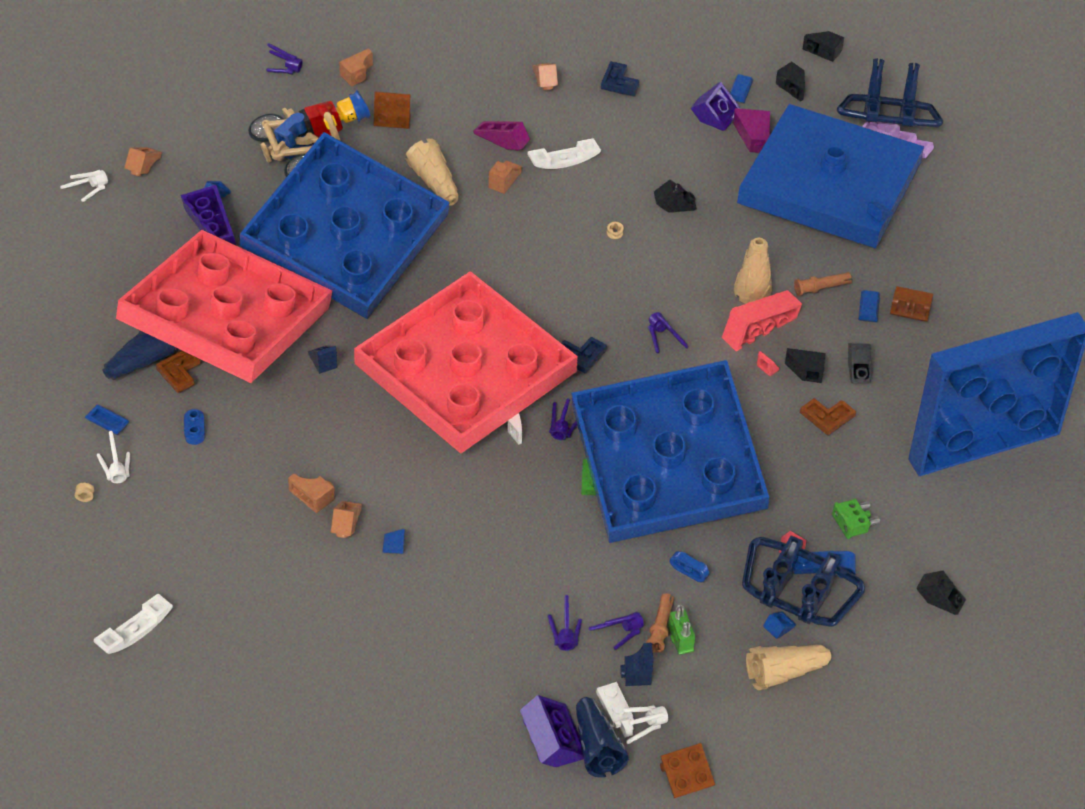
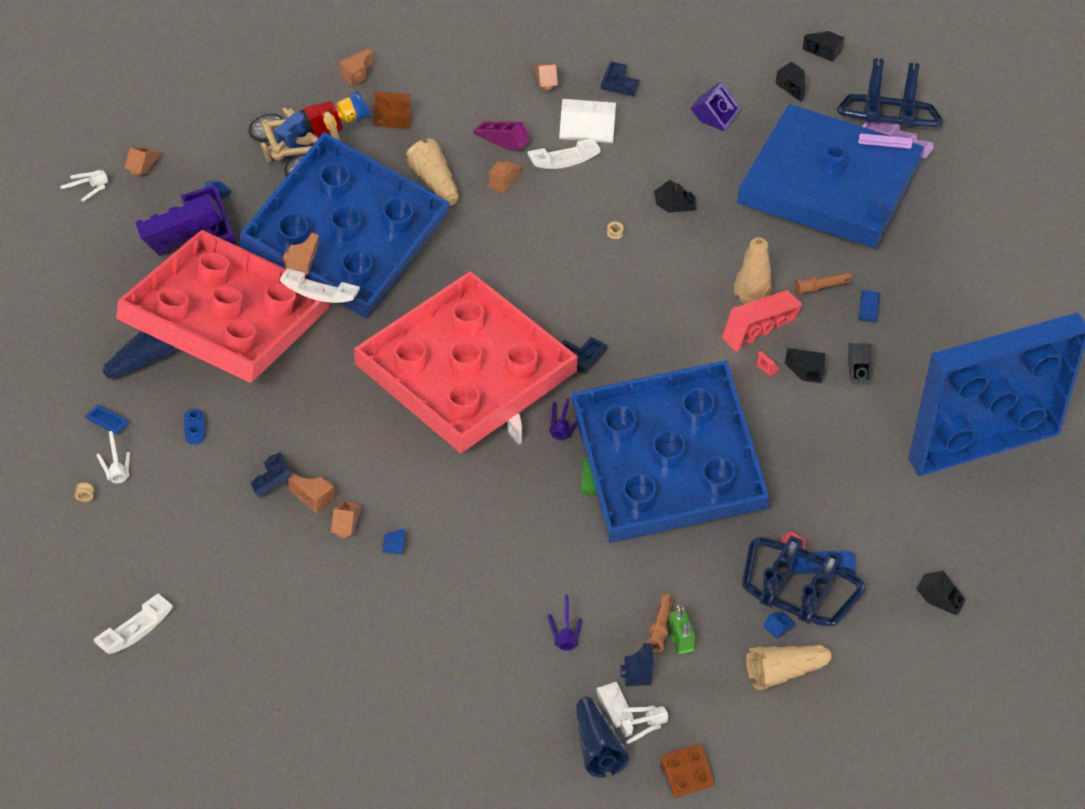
dark orange plate [156,351,200,393] -> none
dark purple plant [266,43,303,75] -> none
dark blue slope [308,345,337,374] -> none
dark purple slope [520,695,584,767] -> none
dark purple plant [589,612,644,650] -> none
dark purple plant [648,312,689,353] -> none
blue plate [670,551,709,582] -> none
blue tile [730,74,753,103] -> none
magenta slope [733,108,770,153] -> none
dark orange plate [800,398,856,435] -> none
bright green piece [832,499,880,539] -> none
dark orange hinge [890,286,933,322] -> none
none -> dark purple wedge [135,194,223,256]
none -> dark blue plate [251,452,293,498]
none -> white slope [280,268,360,303]
none -> nougat arch [283,233,319,276]
none -> white slope [559,99,616,143]
none -> lavender axle [858,134,912,149]

